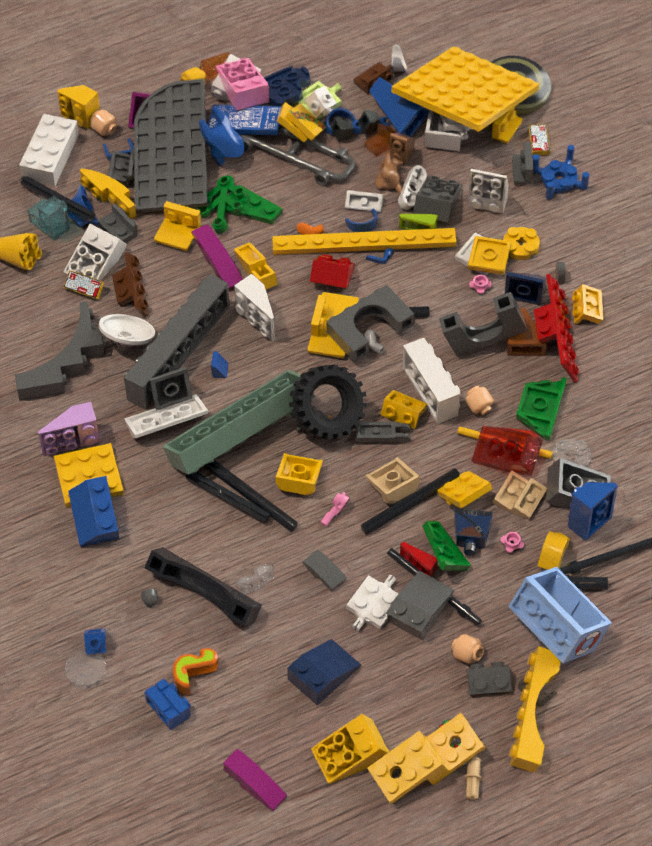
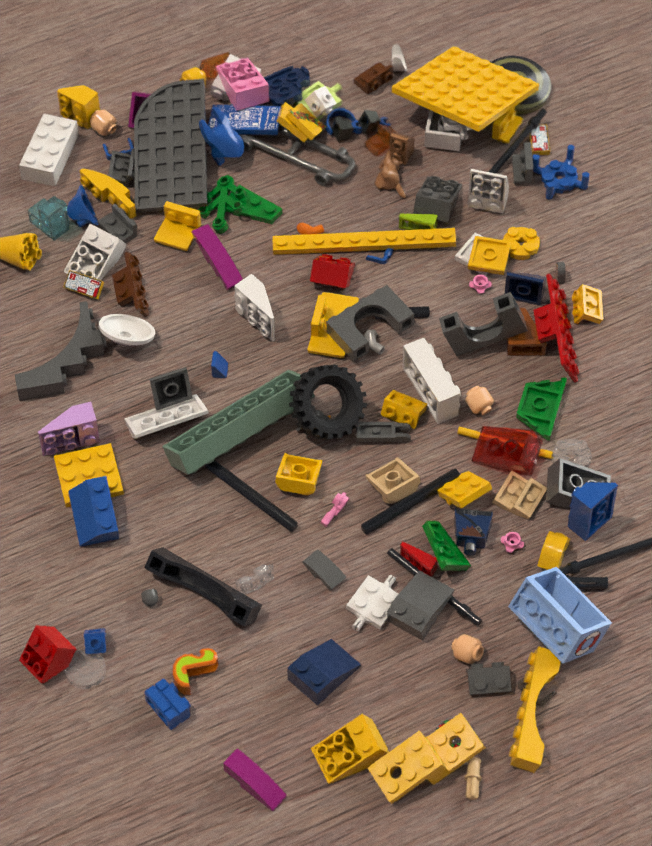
black axle [20,176,96,221] -> none
dark grey brick [124,274,230,410] -> none
black axle [185,472,270,523] -> none
yellow slope [234,242,278,290] -> none
white slope [345,190,383,212] -> none
blue helmet [345,208,377,232] -> none
blue slope [369,77,429,137] -> none
white beam [398,165,427,210] -> none
none -> red slope [19,625,77,683]
none -> black bar [488,108,547,174]

